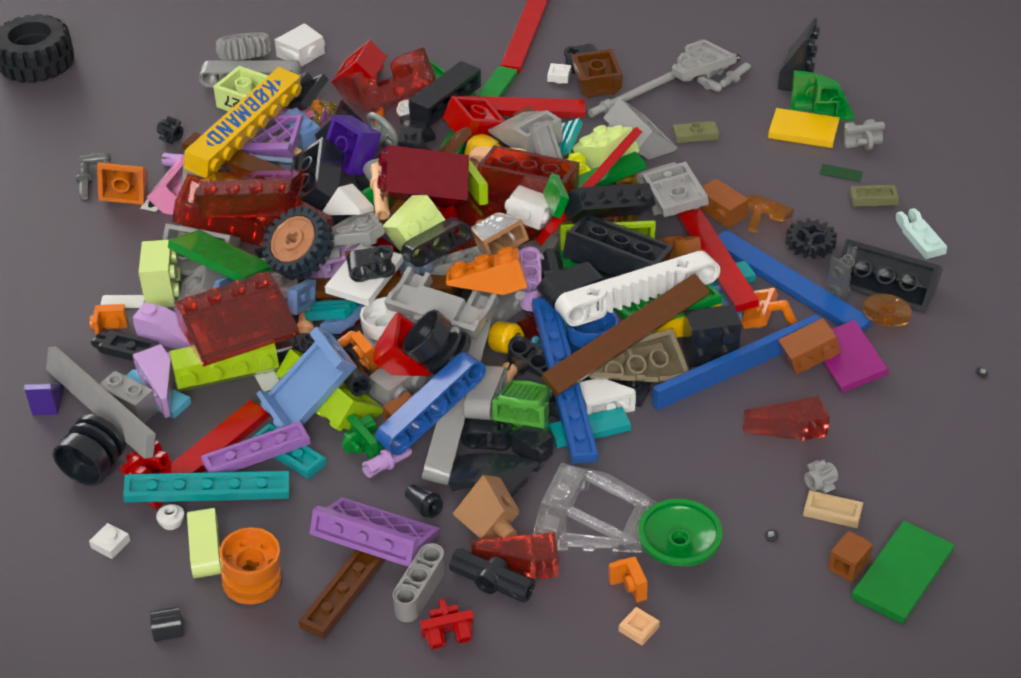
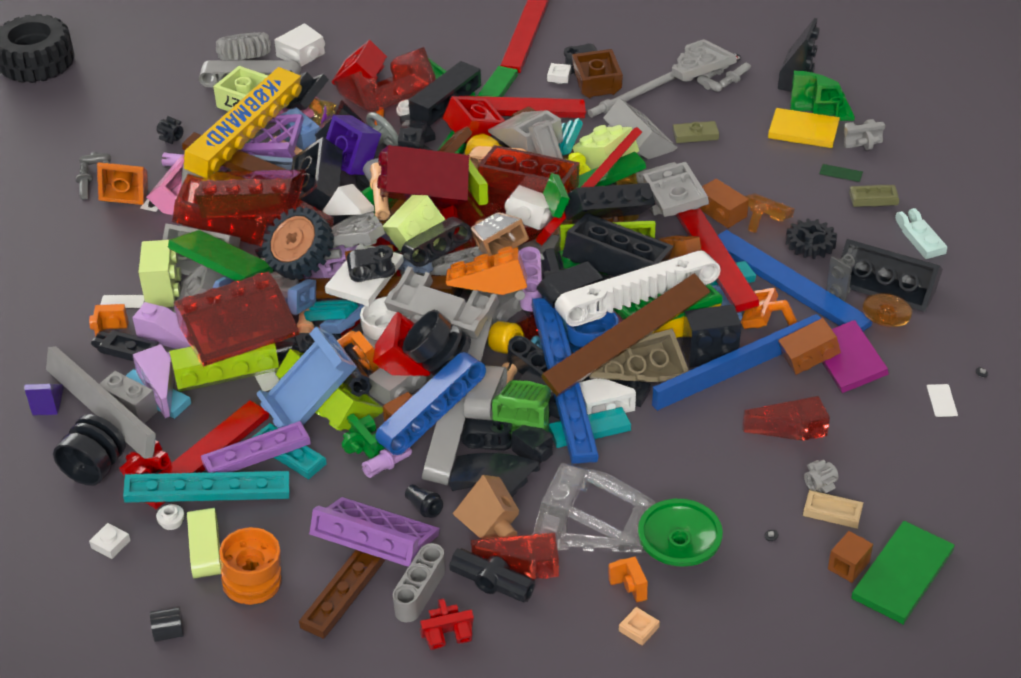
none -> white sticker [927,384,958,417]

